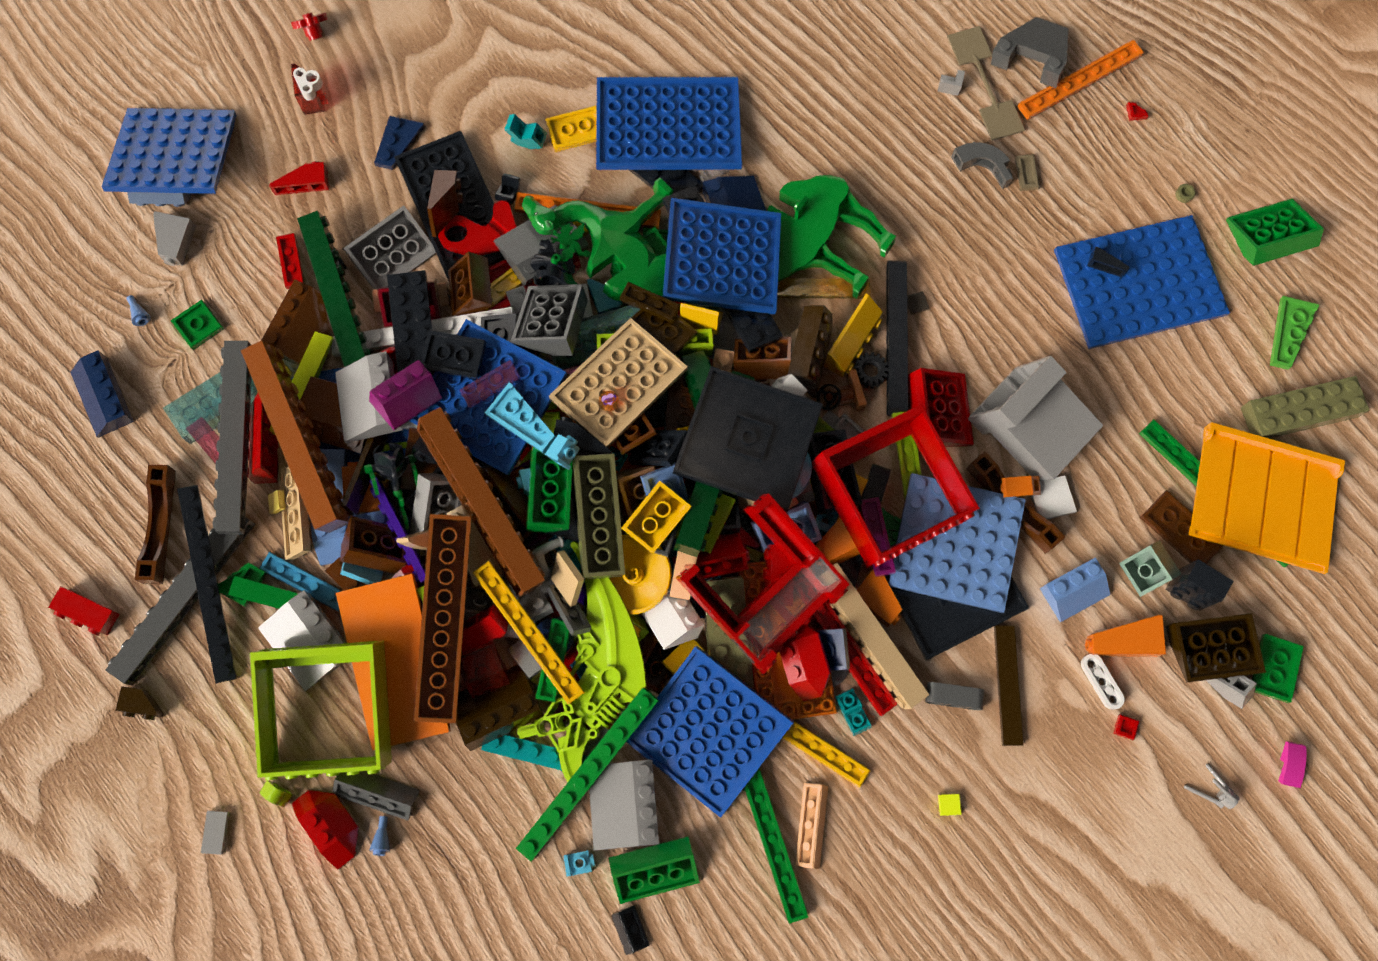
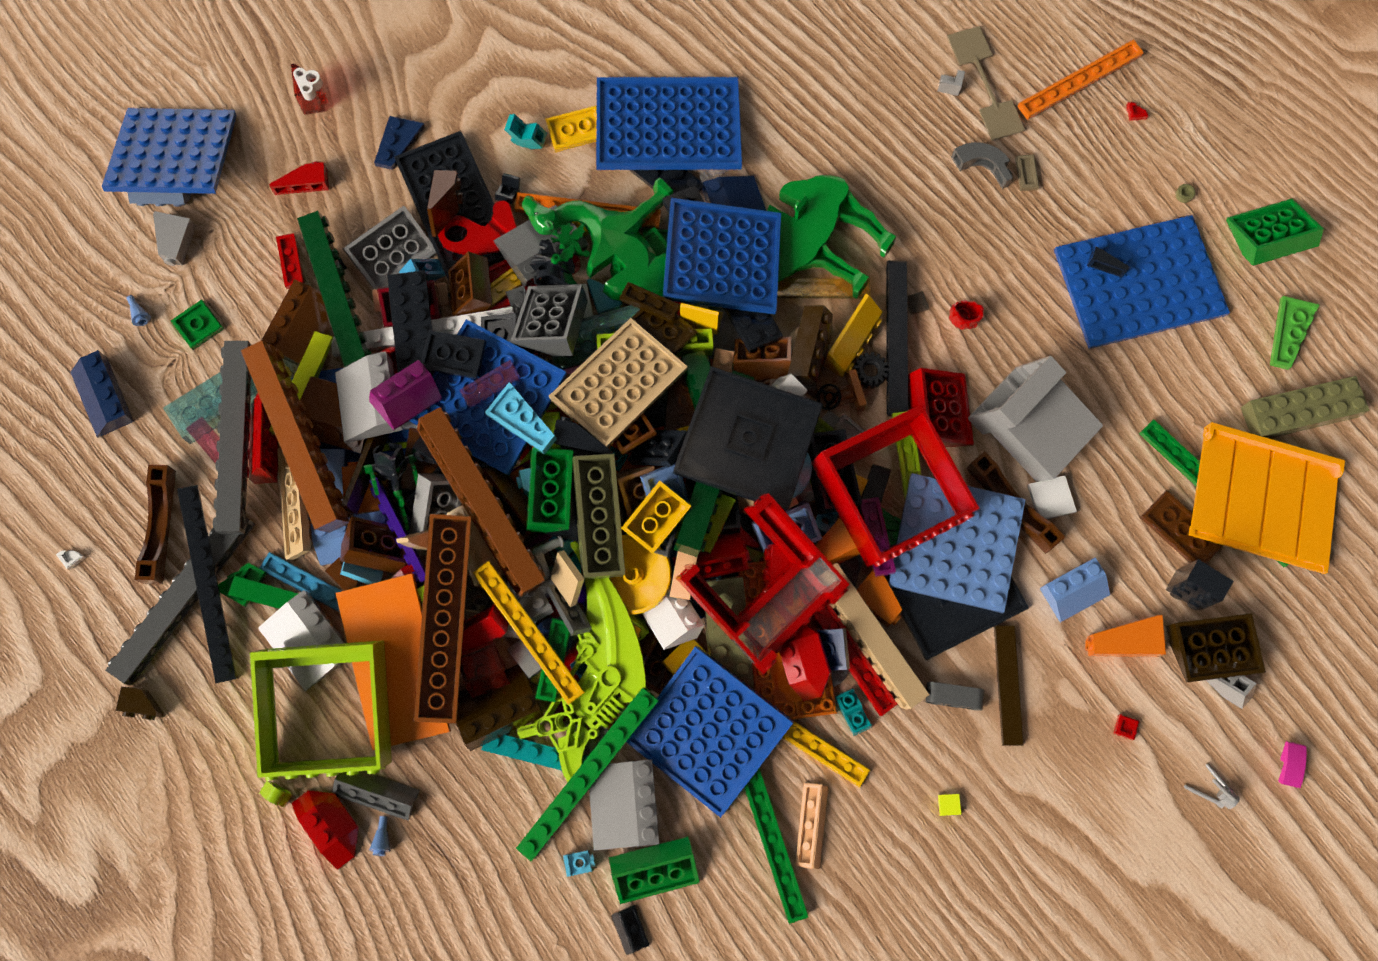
red brick [48,586,120,636] -> none
light grey tile [201,811,230,855] -> none
light yellow tile [268,490,286,514] -> none
red plant [291,12,328,41] -> none
medium azure brick [545,434,580,470] -> none
clear orange tile [599,391,619,412] -> none
dark grey wedge [991,17,1069,88] -> none
orange slope [1001,476,1041,497] -> none
white plate [1081,654,1124,710] -> none
sand green brick [1119,540,1181,597] -> none
green plate [1252,634,1304,703] -> none
none -> white tile [56,550,86,570]
none -> dark azure slope [399,259,445,281]
none -> red hair [948,300,984,330]

